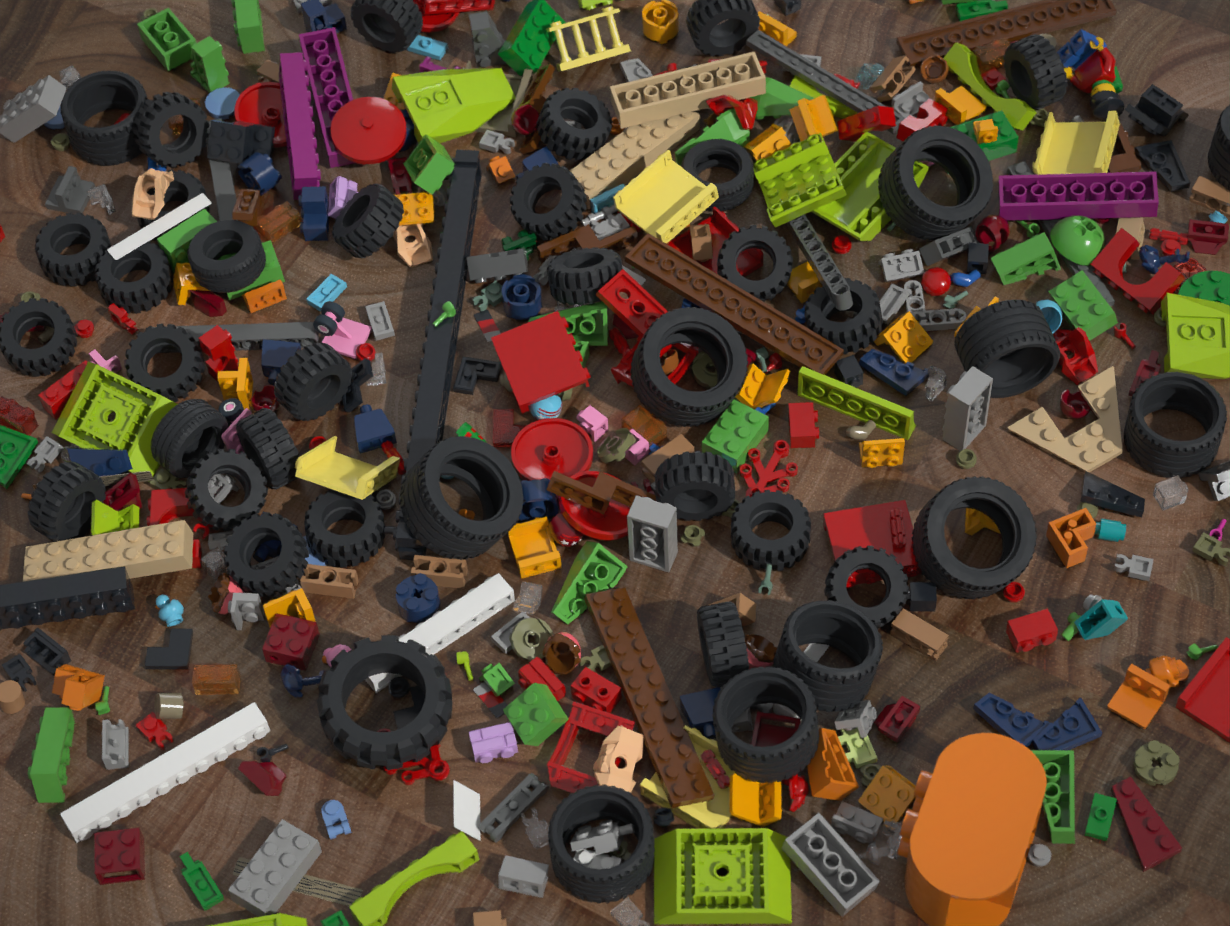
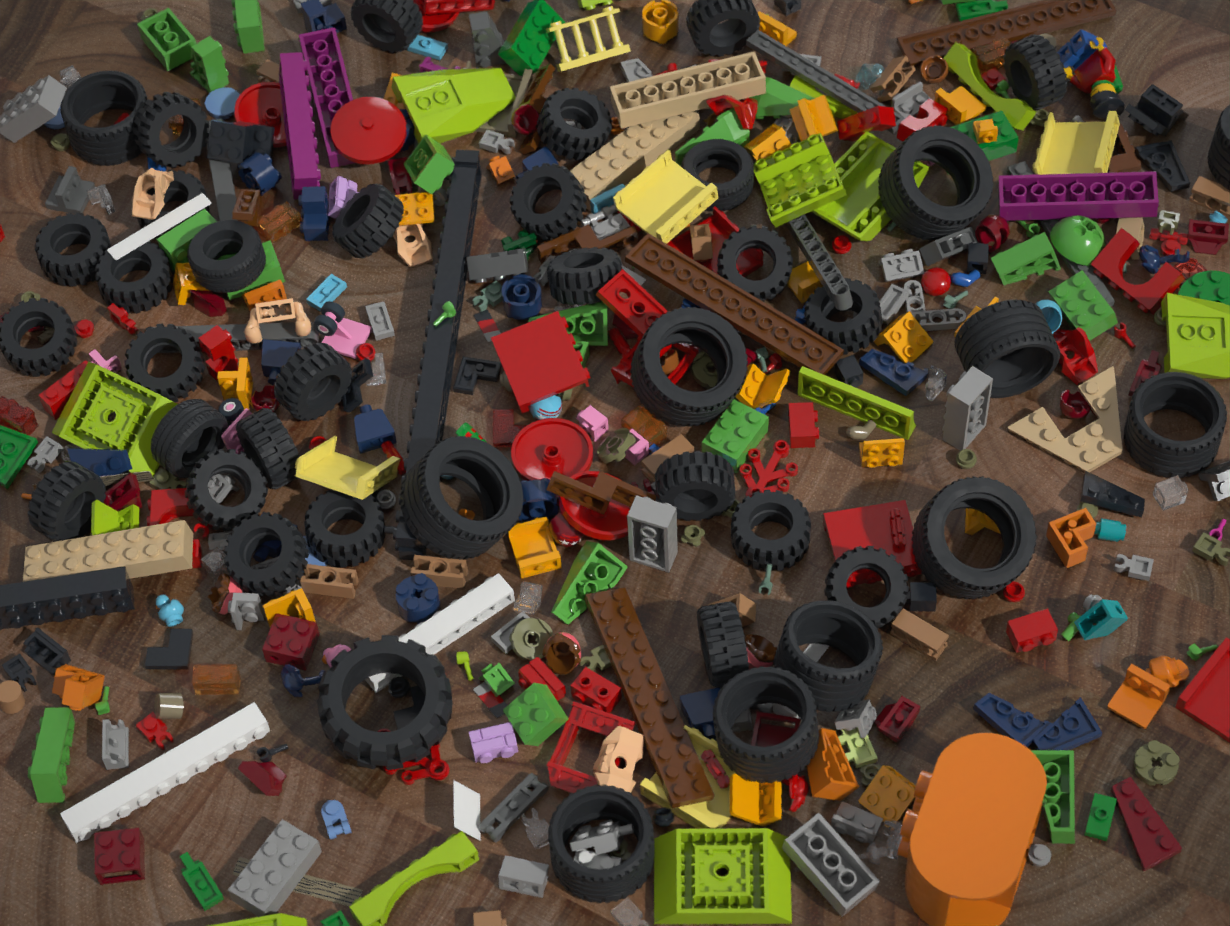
none -> light nougat torso [244,298,311,344]
none -> olive plate [1157,210,1180,235]

